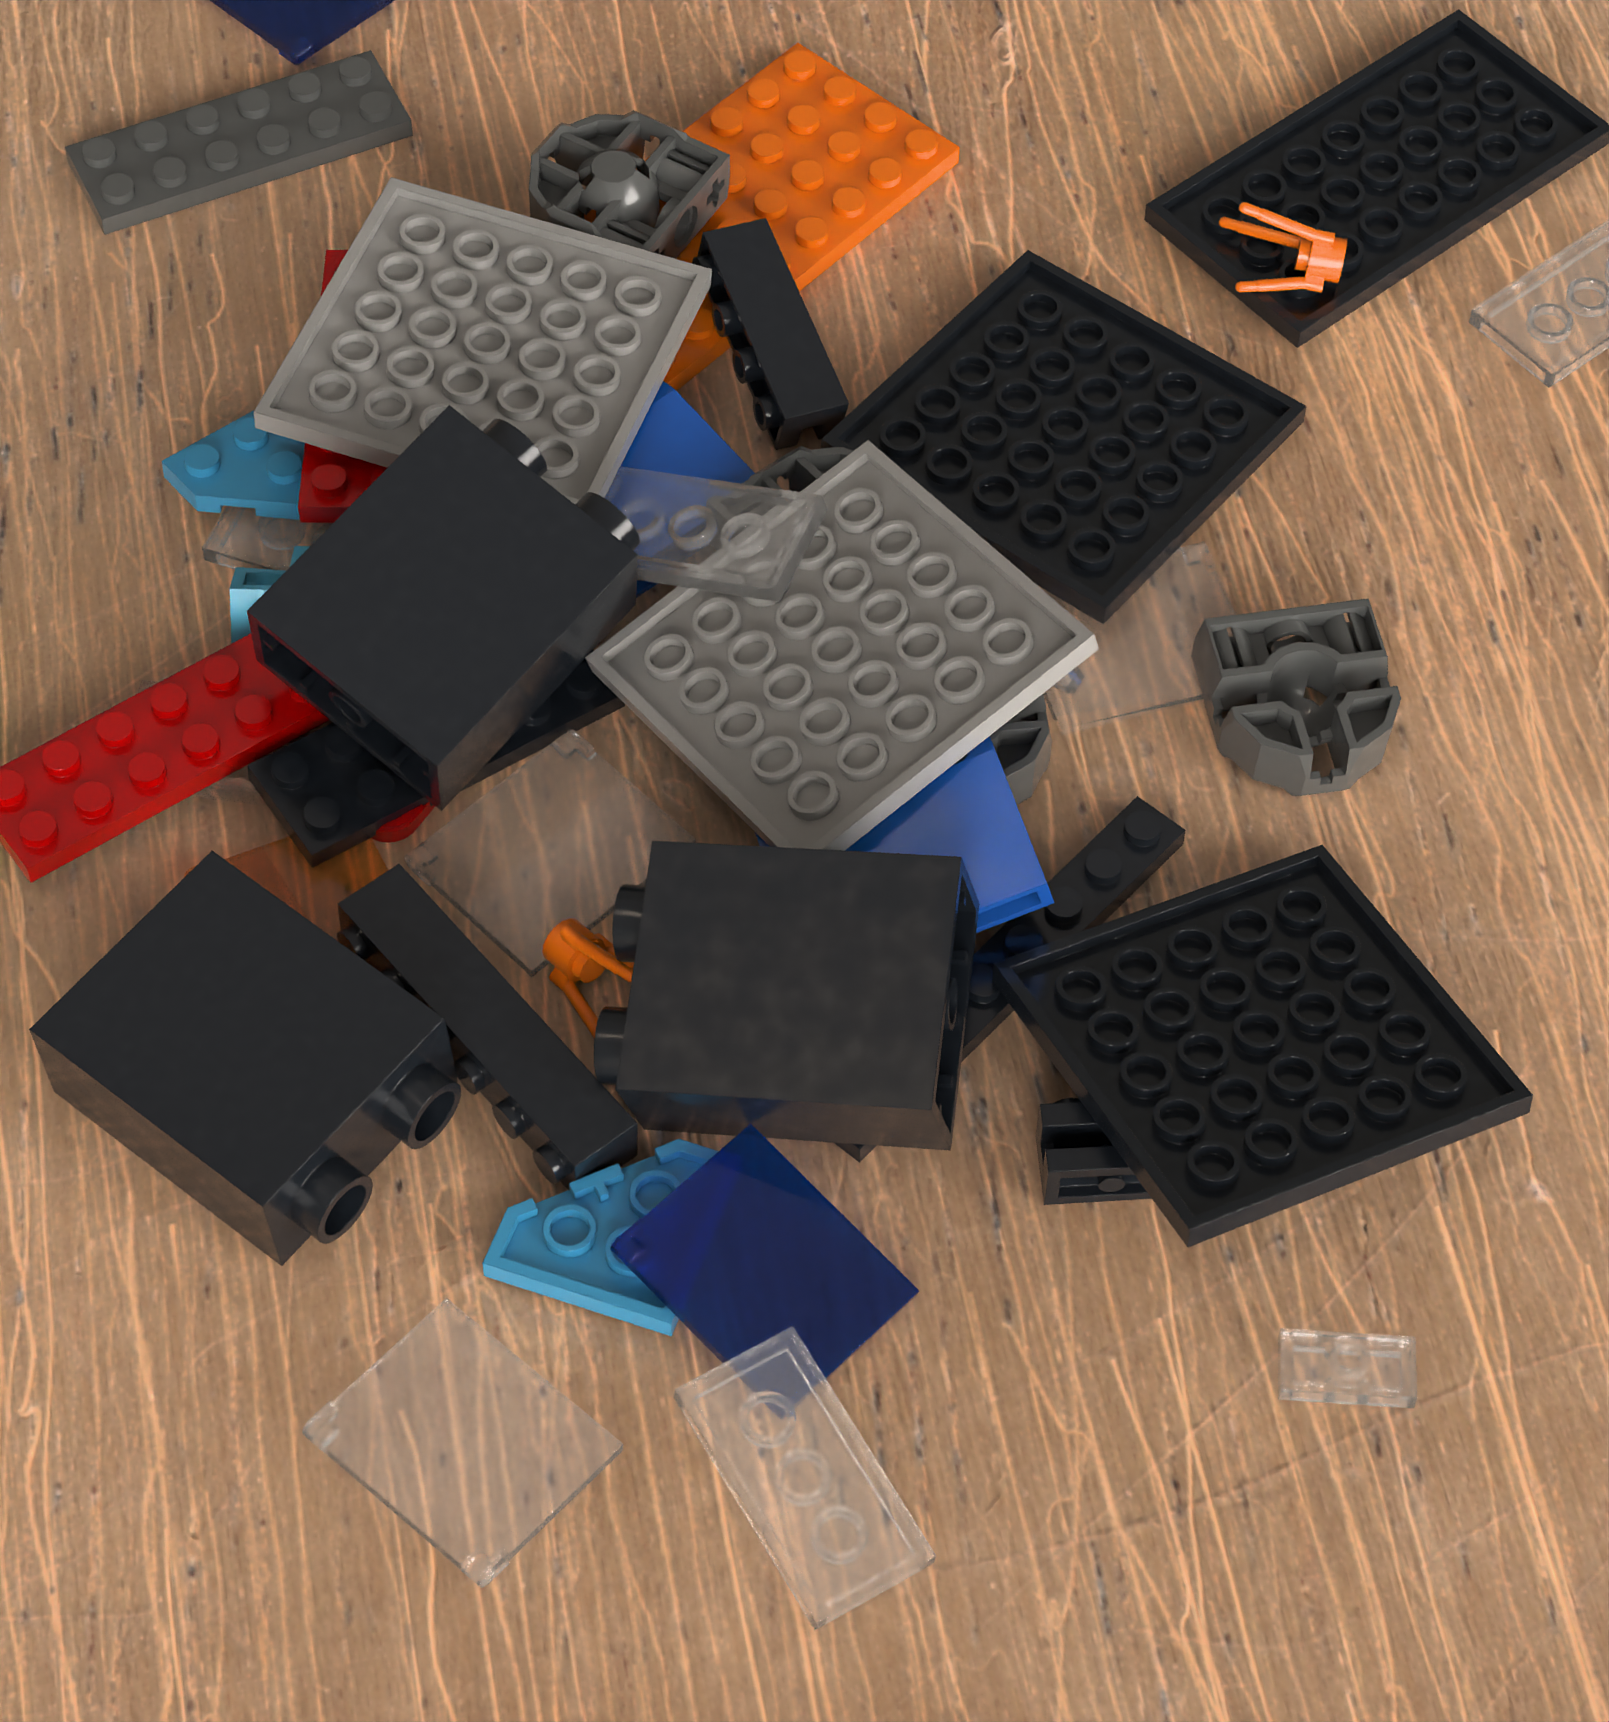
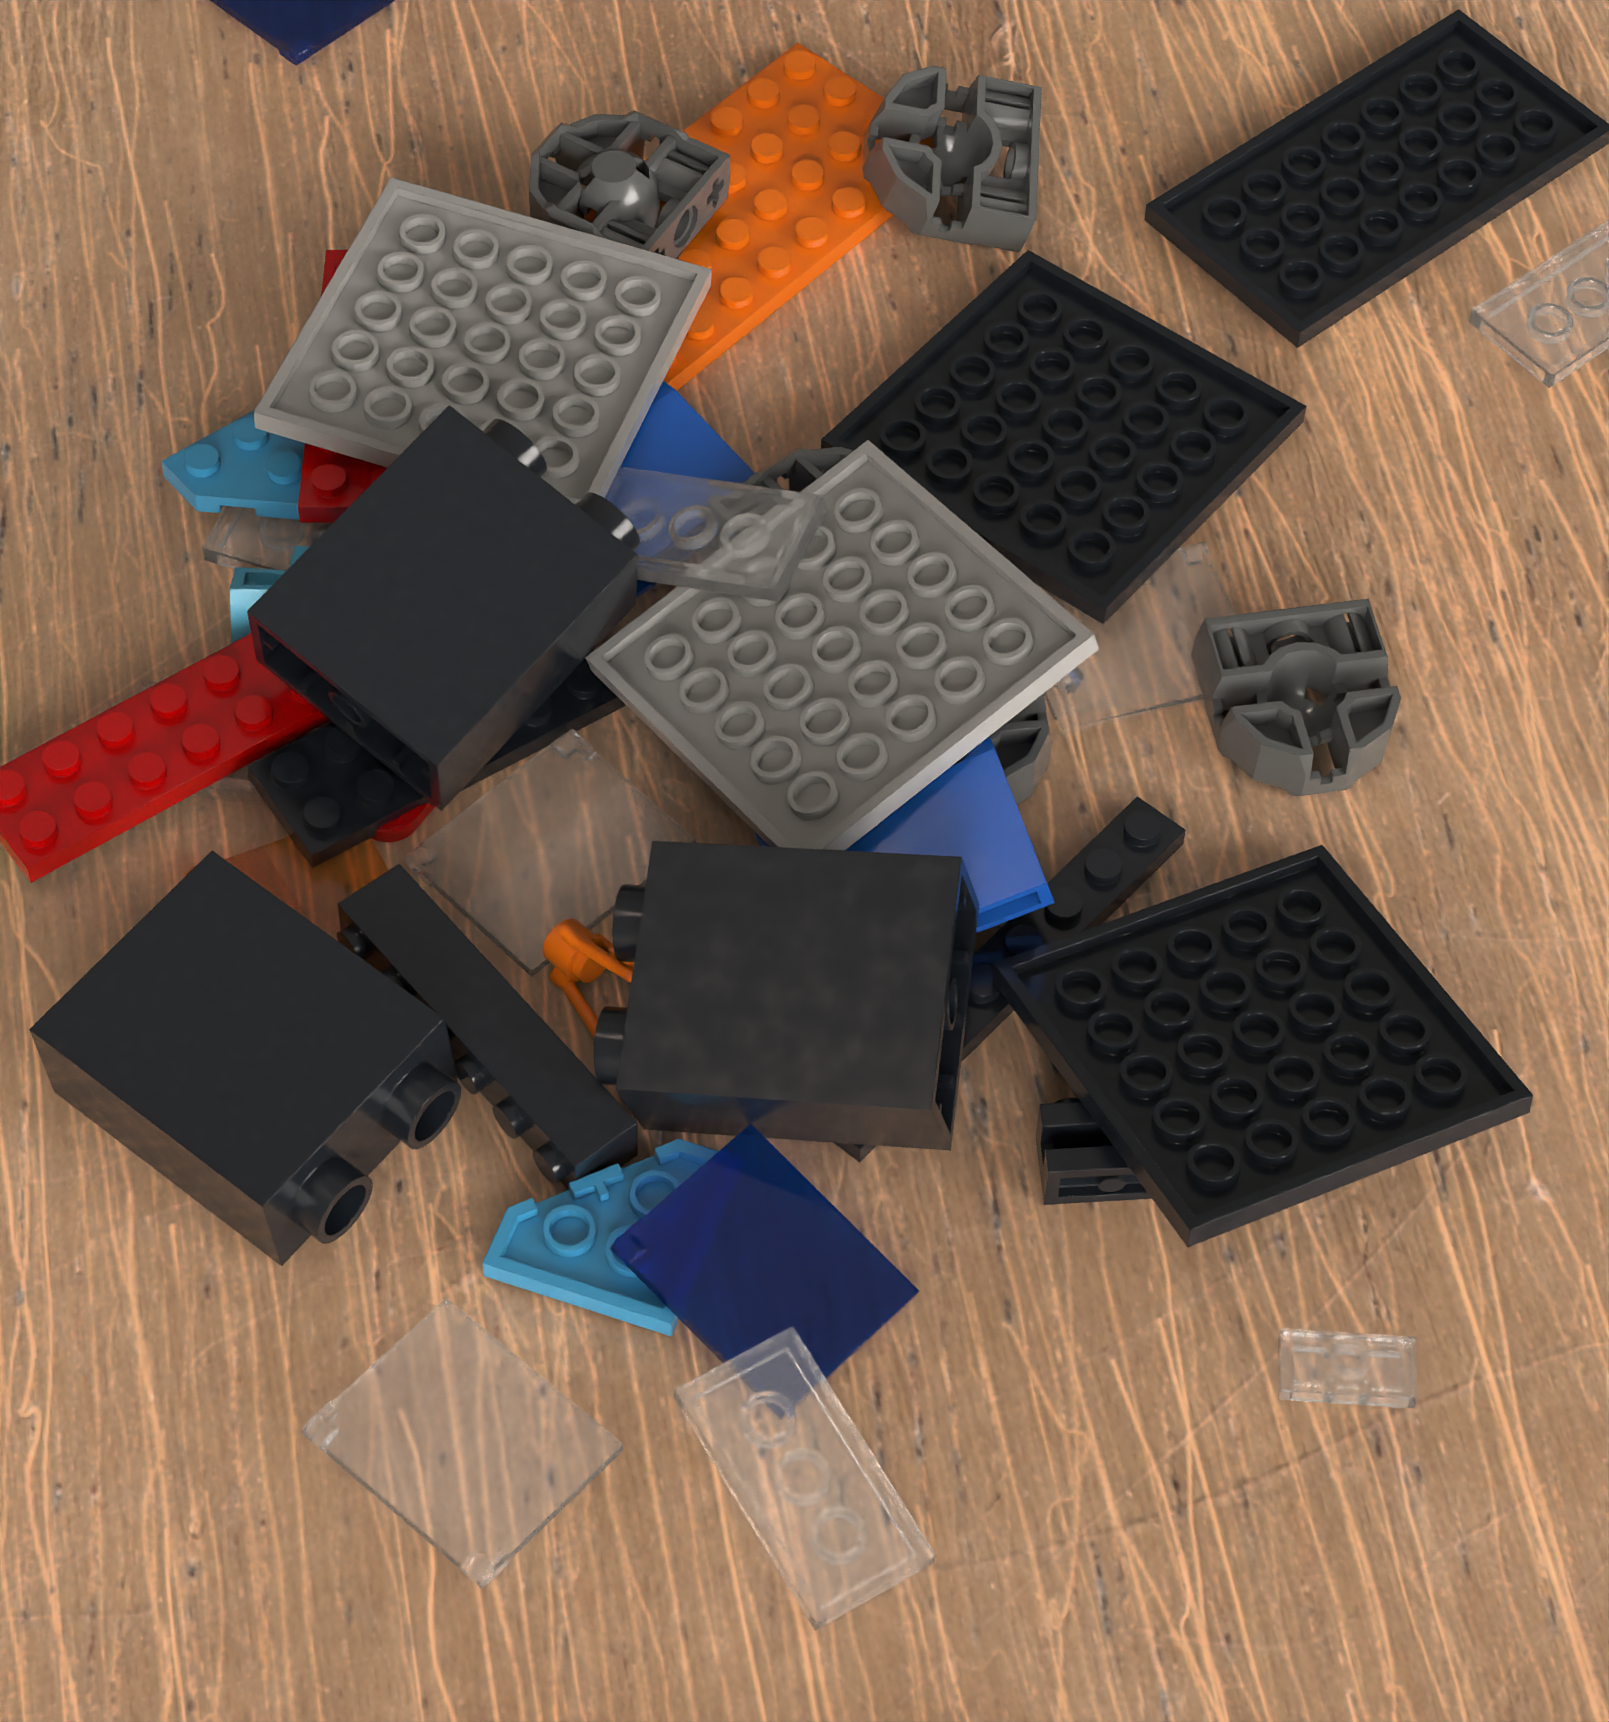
dark grey plate [65,50,413,235] -> none
black brick [692,218,849,450] -> none
orange plant [1219,202,1347,293] -> none
none -> dark grey connector [862,66,1042,252]

